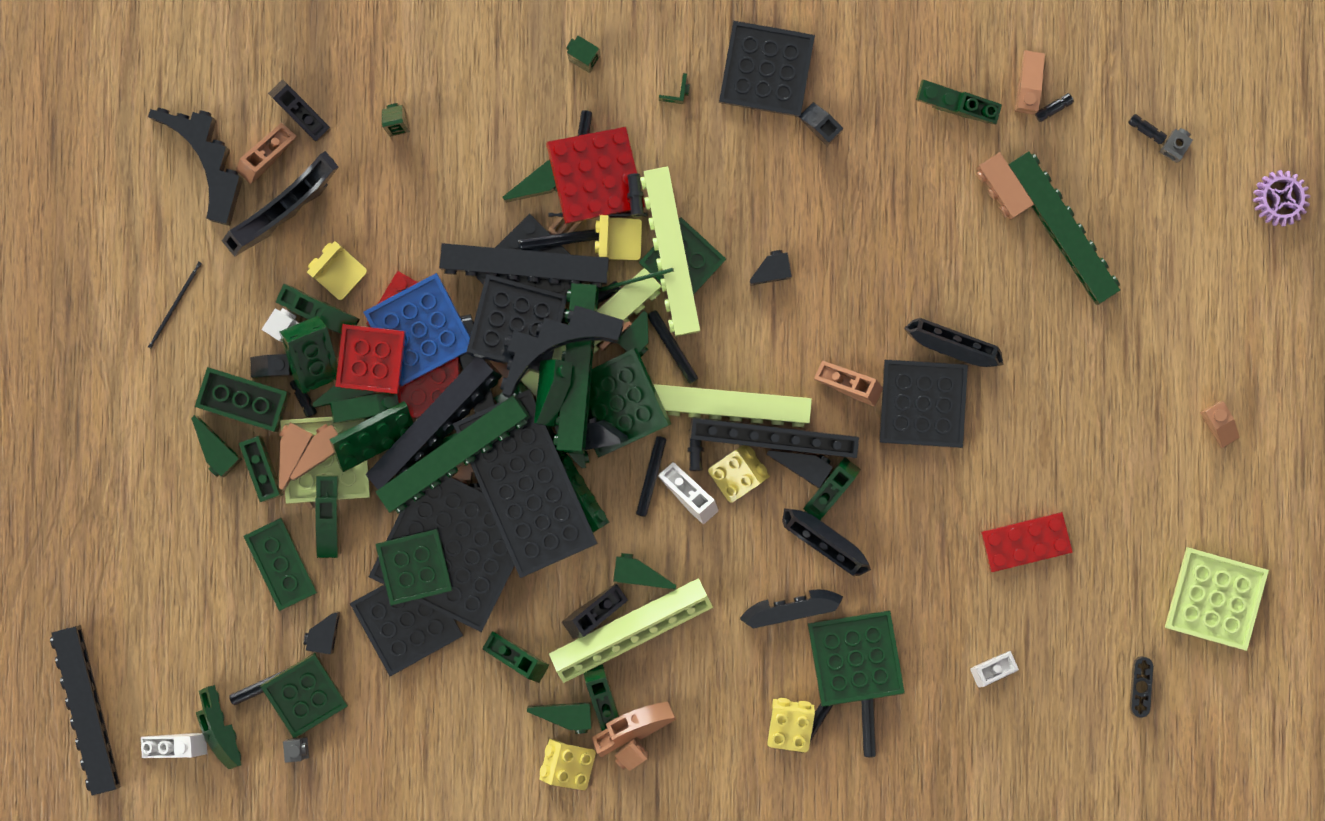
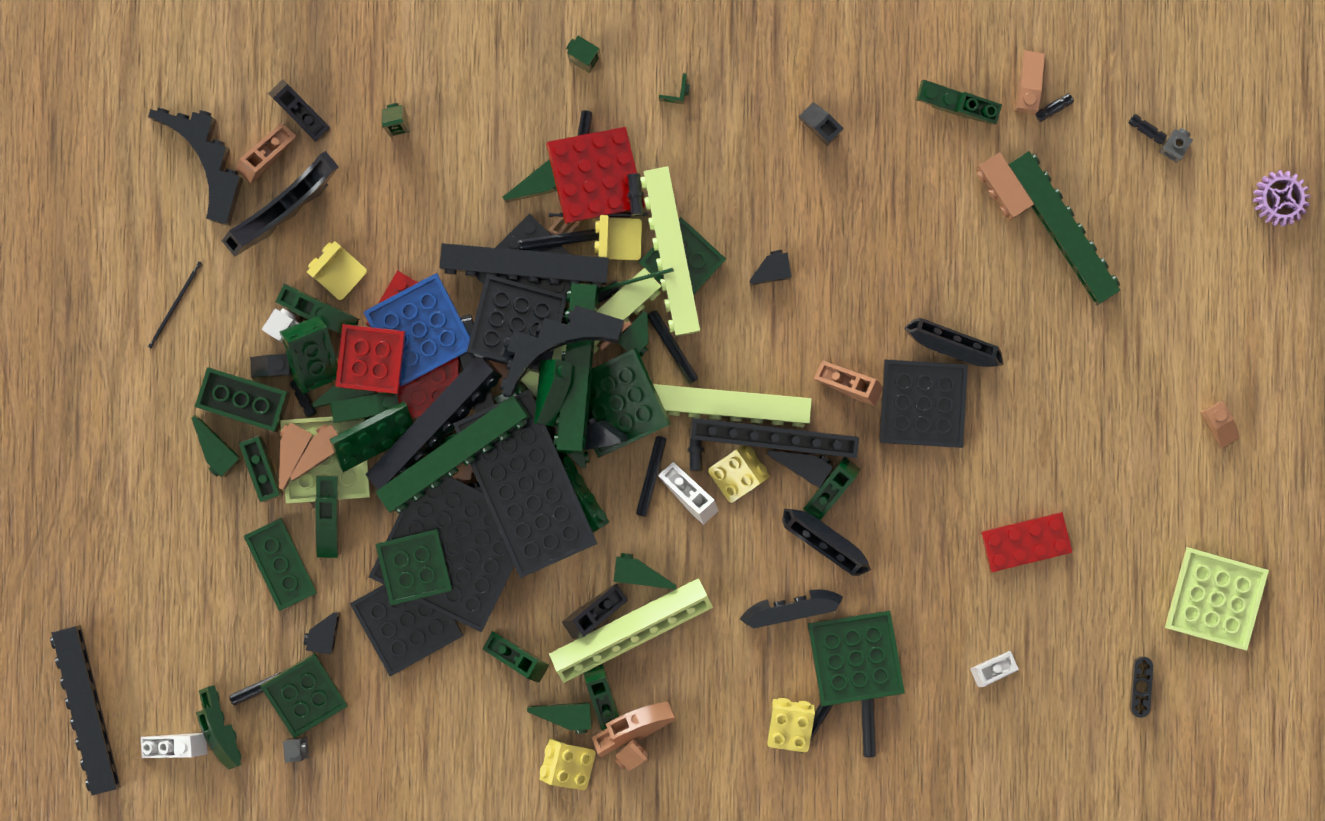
black plate [719,20,815,117] -> none

